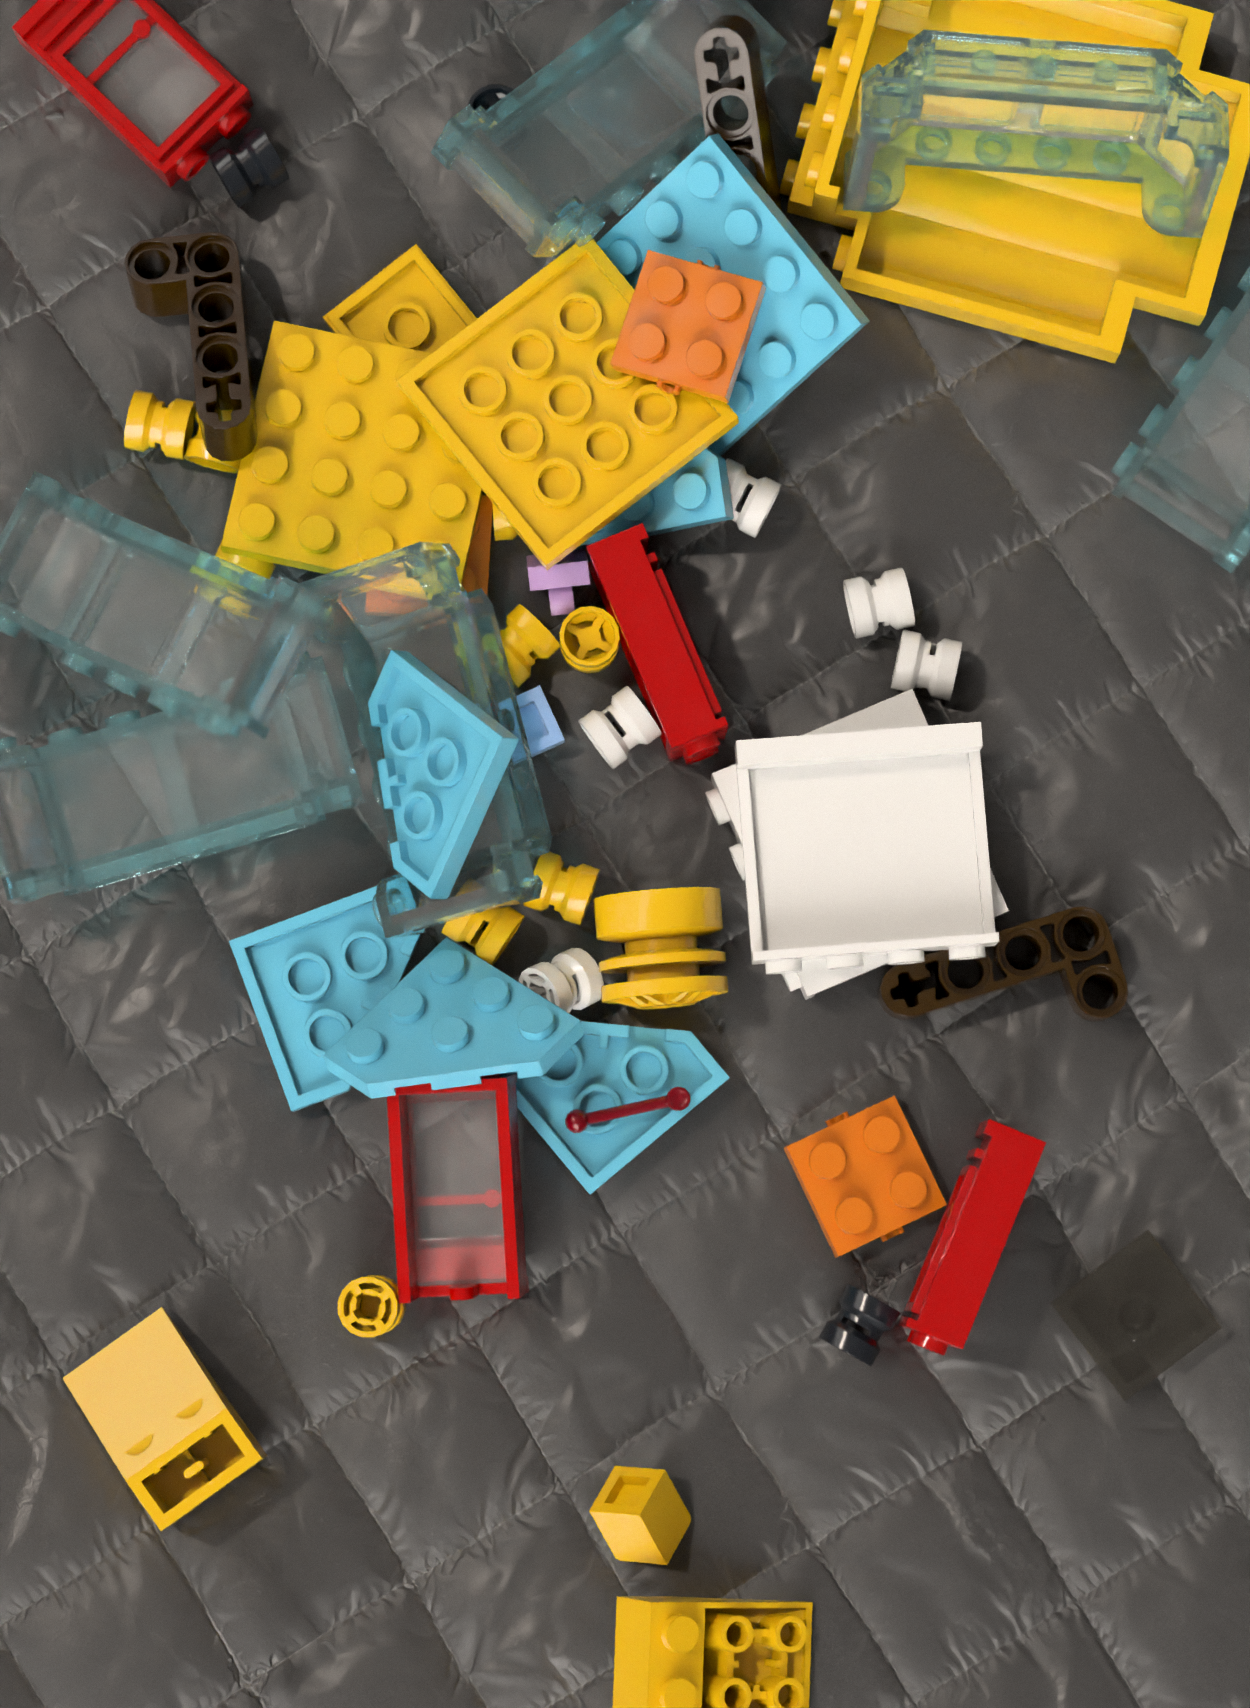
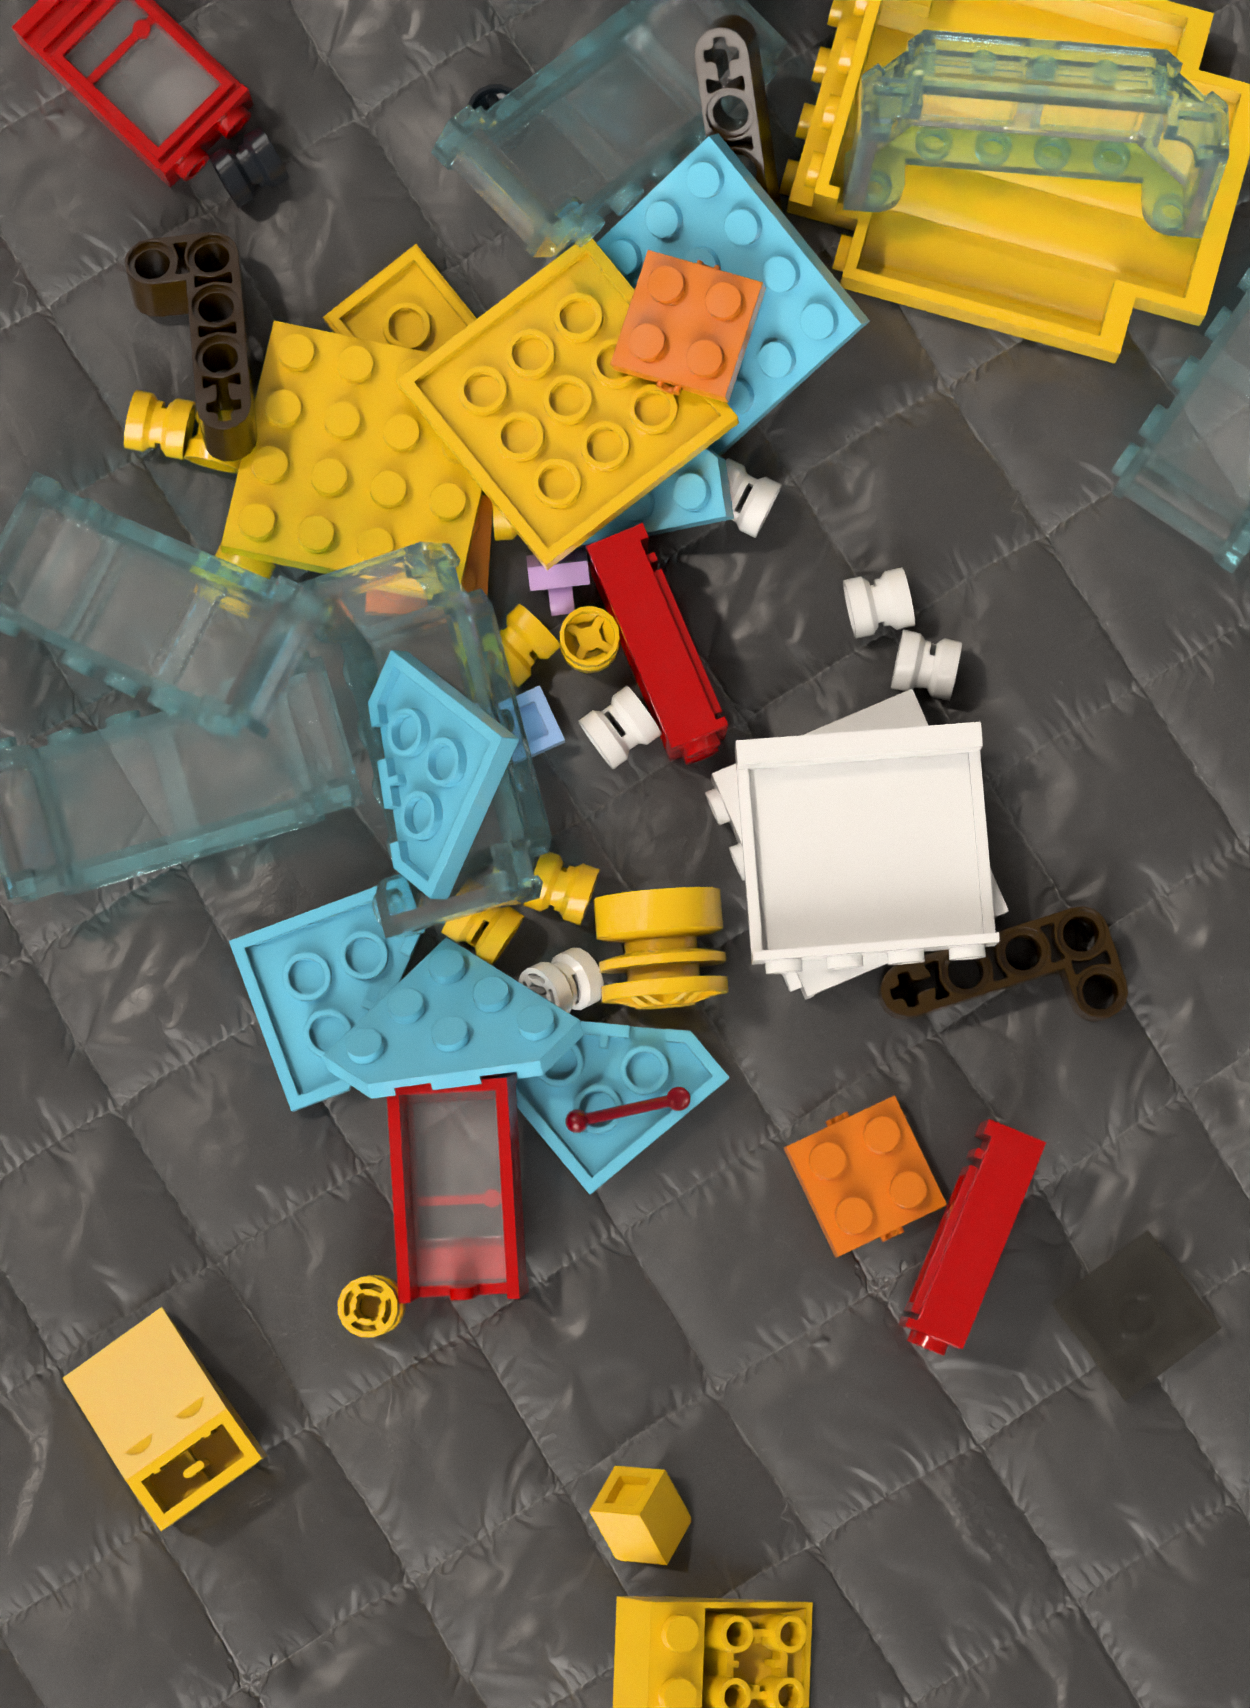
black wheel [819,1284,900,1367] -> none

